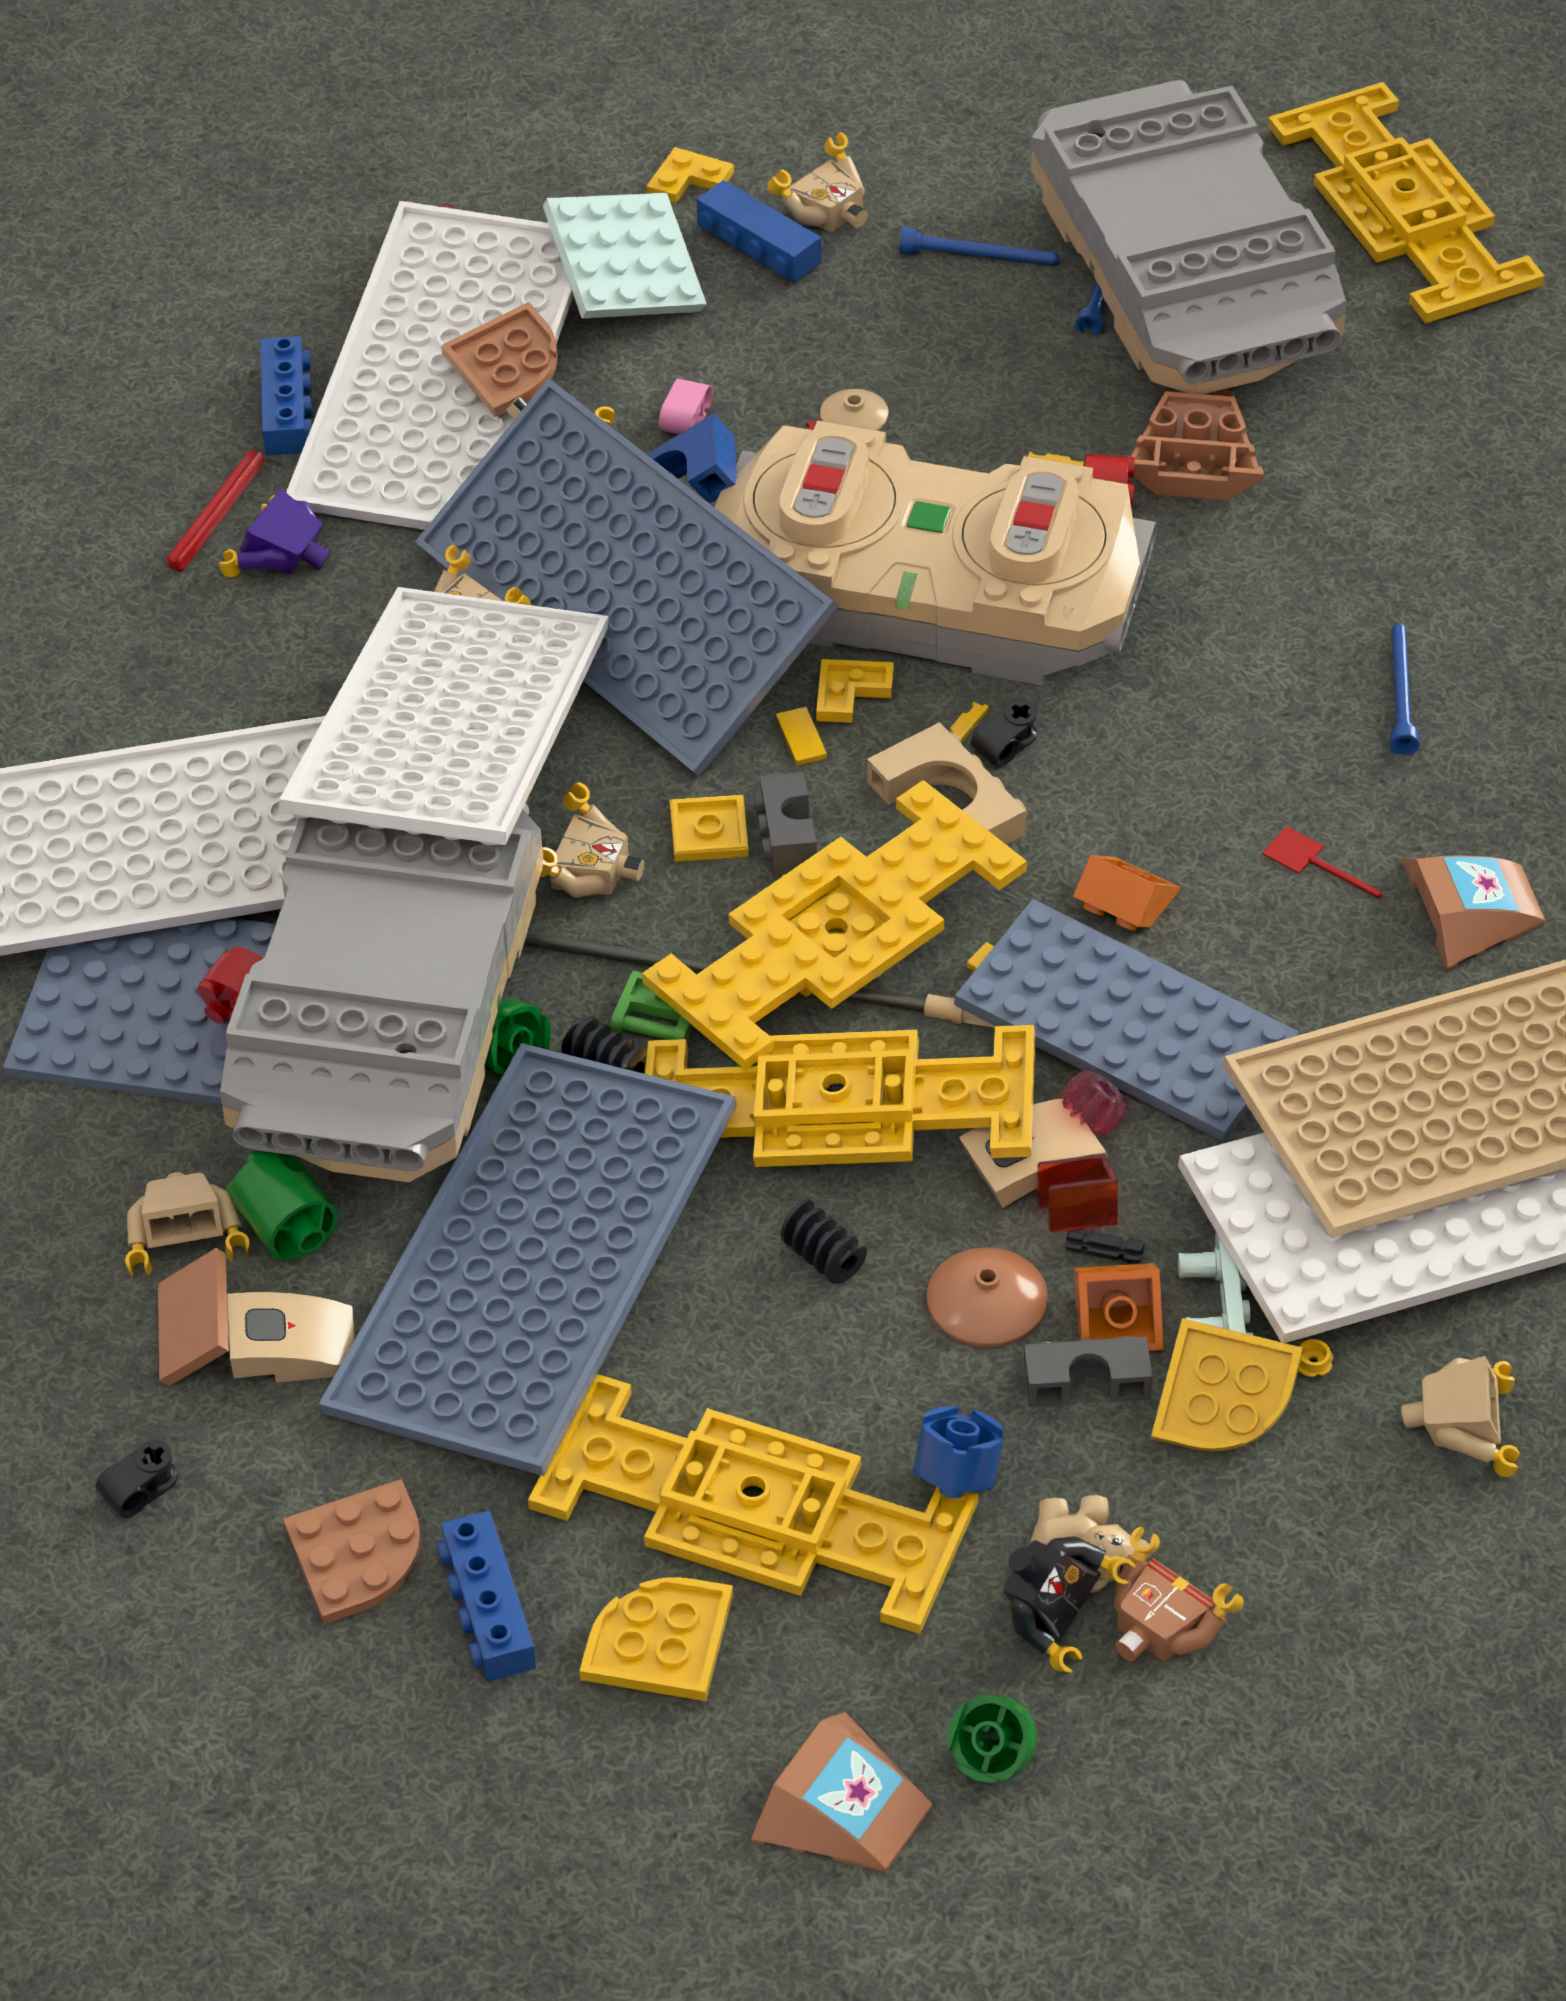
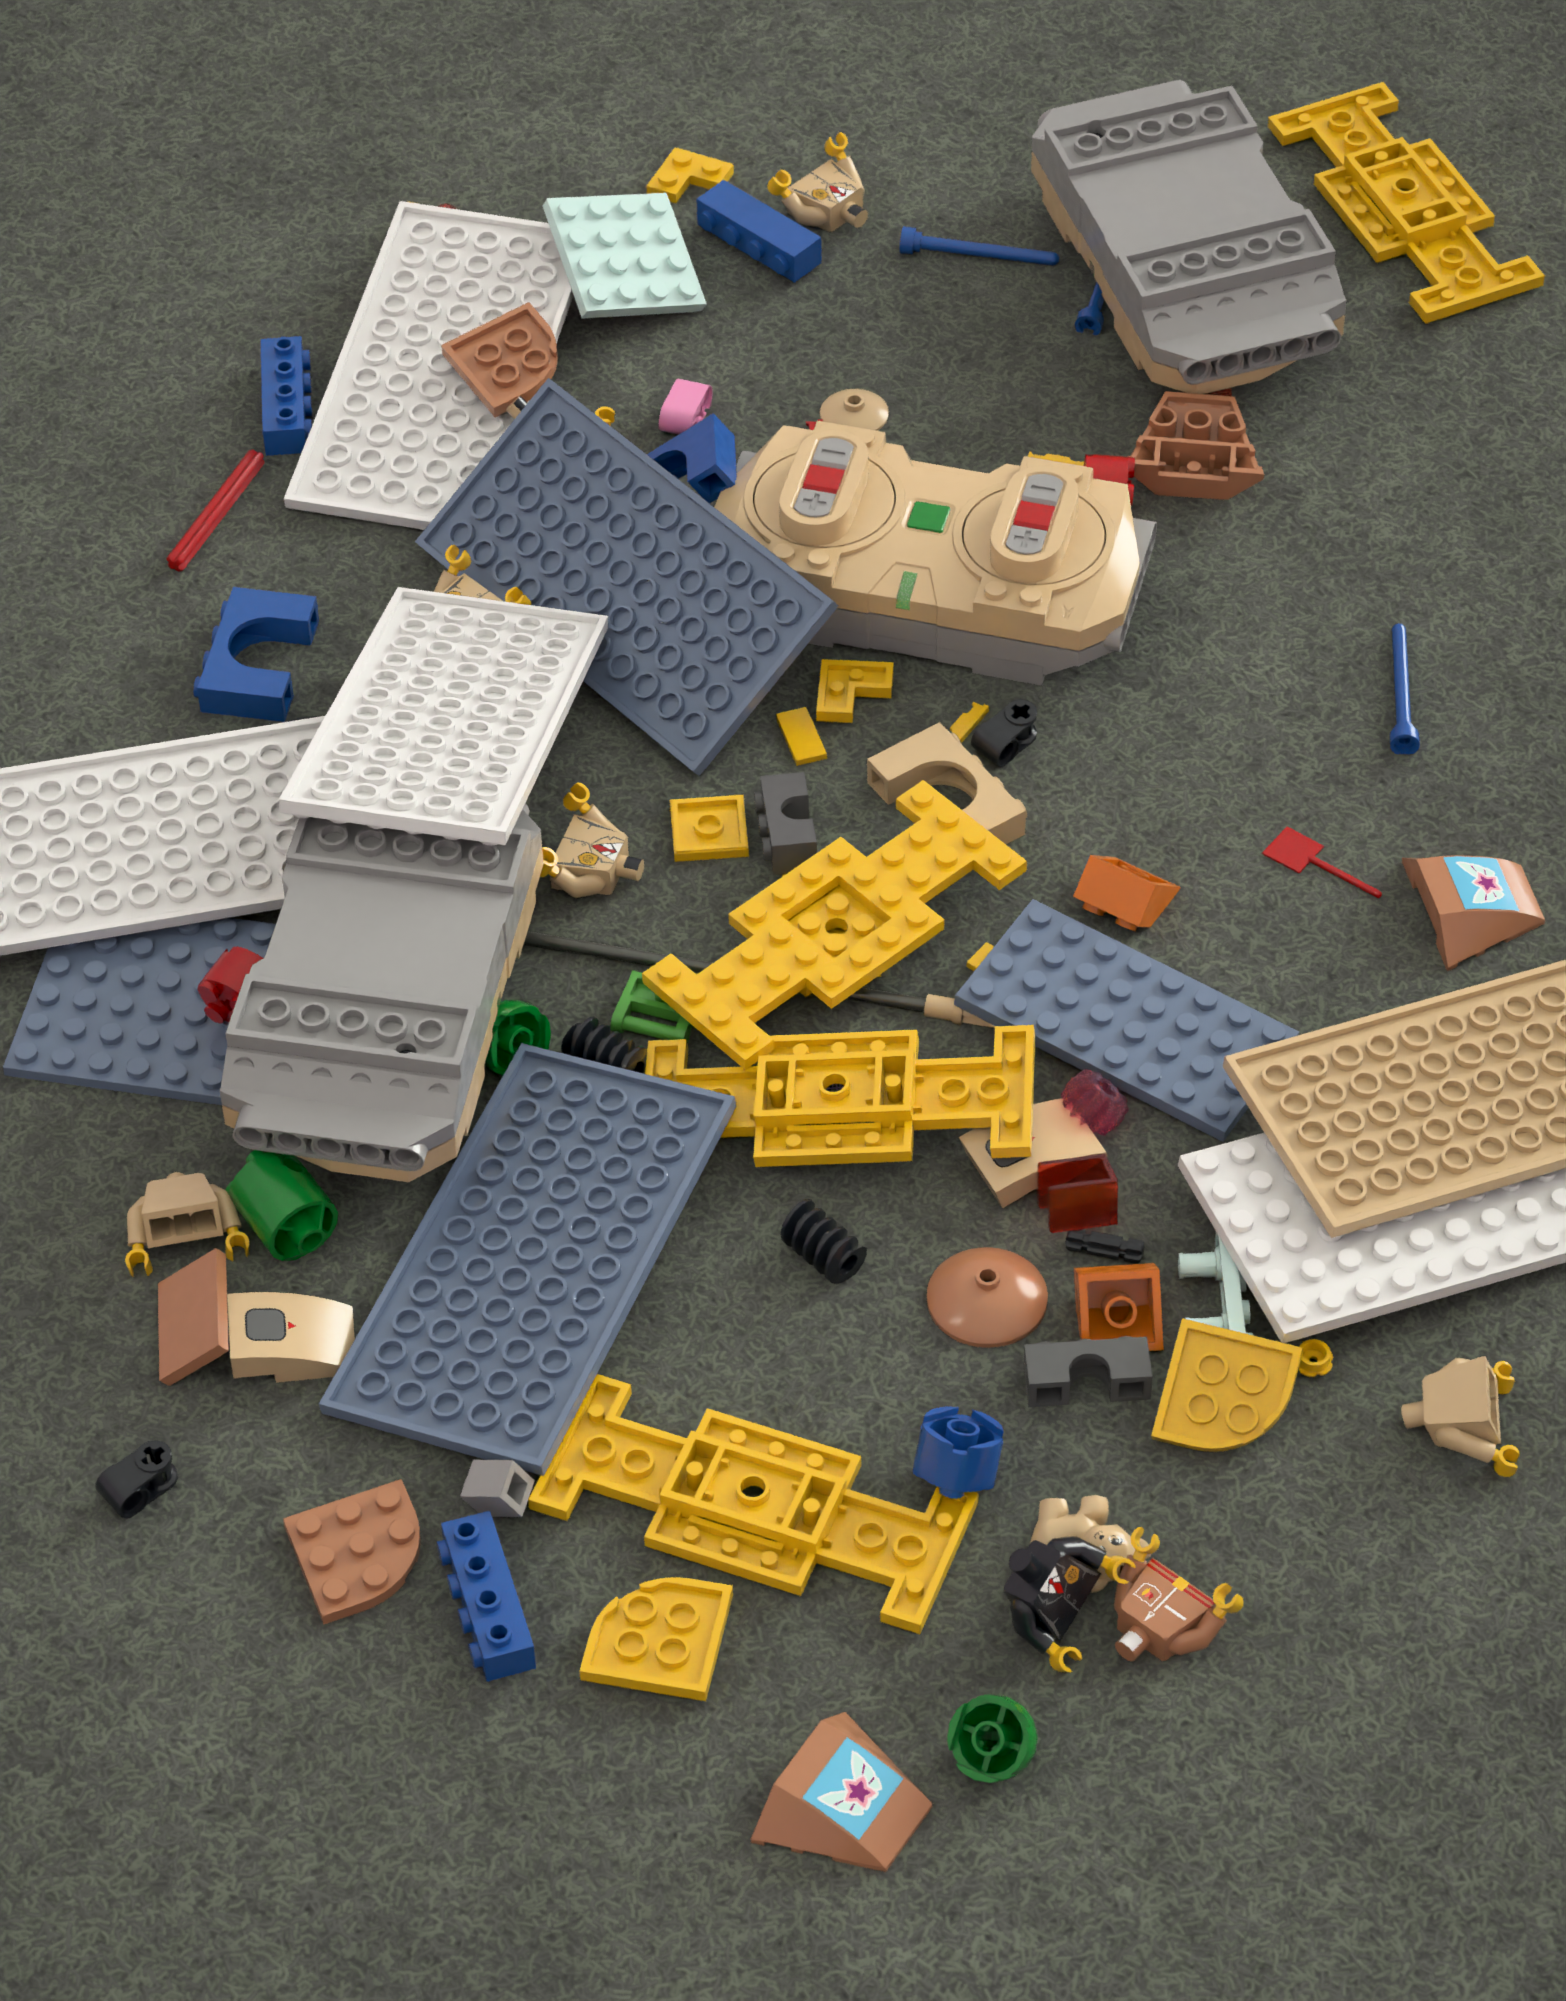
dark purple torso [218,488,331,577] -> none
none -> blue arch [193,587,319,722]
none -> light grey brick [460,1460,535,1517]

